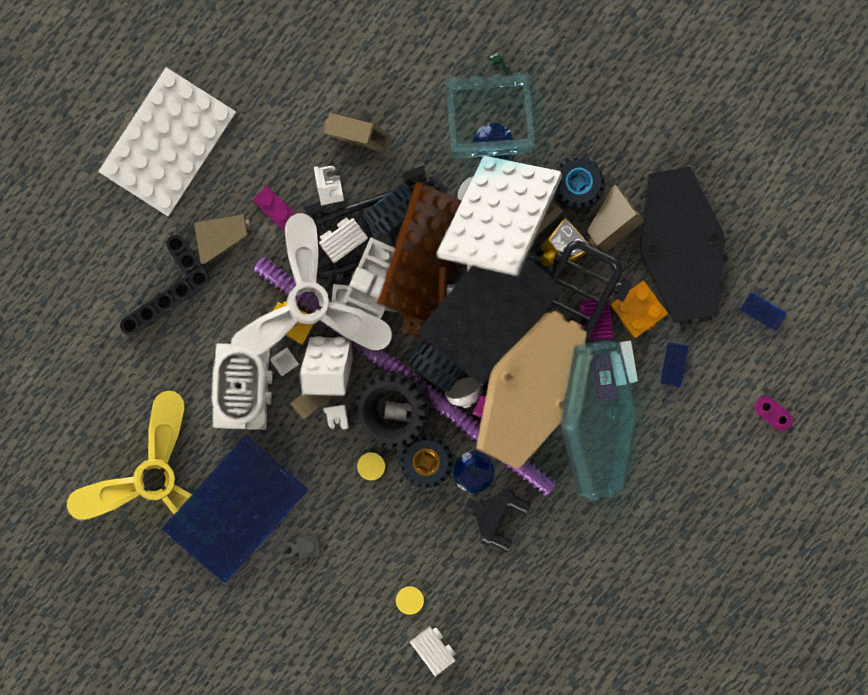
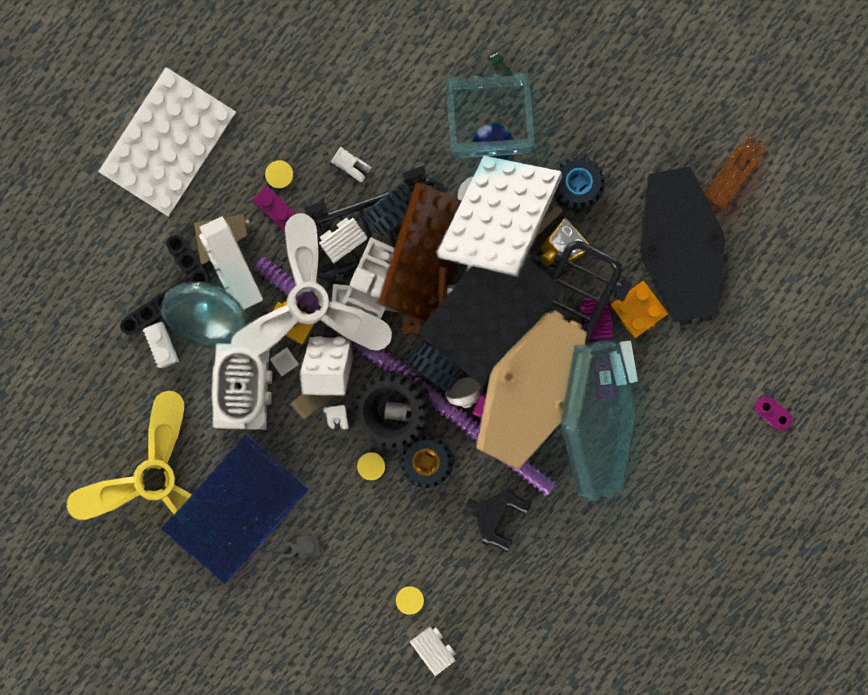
white hinge [314,166,344,205] -> none
dark tan slope [324,113,390,153] -> none
clear blue dish [453,451,495,493] -> none
dark tan slope [587,185,644,253] -> none
clear blue plate [660,342,689,387] -> none
clear blue plate [740,292,787,331] -> none
none -> white brick [143,322,179,368]
none -> clear light blue dish [161,283,245,345]
none -> white brick [199,216,263,311]
none -> light yellow piece [265,160,293,189]
none -> white hinge [331,147,372,182]
none -> clear orange hinge [703,135,766,210]

